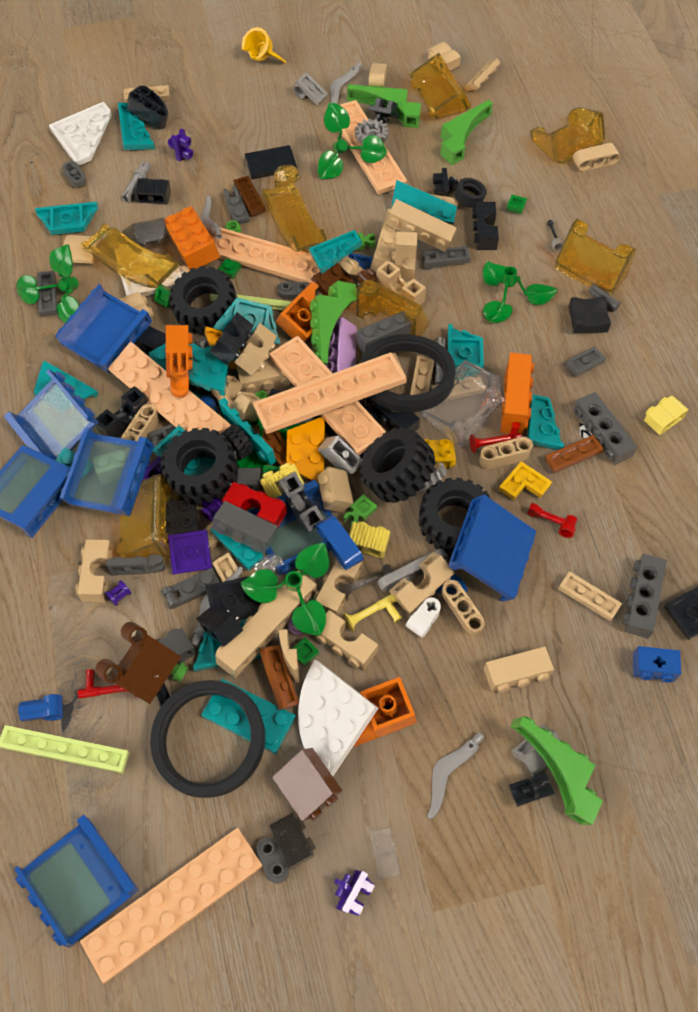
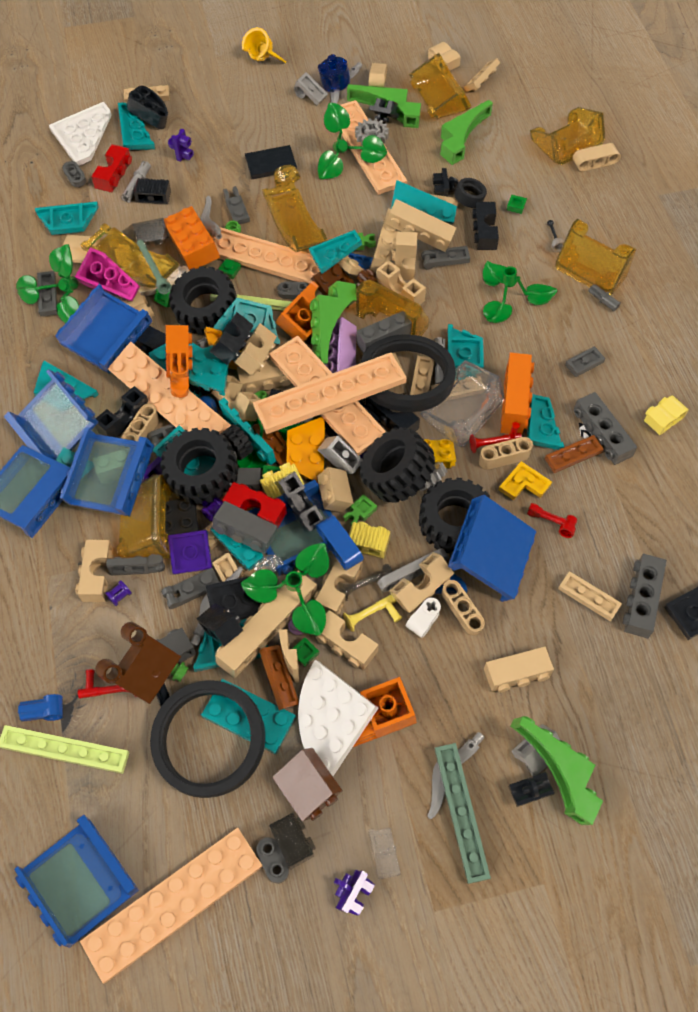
reddish brown plate [233,176,266,216] -> none
black brick [569,296,611,334] -> none
blue brick [633,646,681,683] -> none
none -> dark pink wedge [75,247,140,301]
none -> red arch [91,144,132,193]
none -> sand green piece [137,240,172,294]
none -> clear blue brick [318,54,350,92]
none -> sand green plate [434,743,491,884]

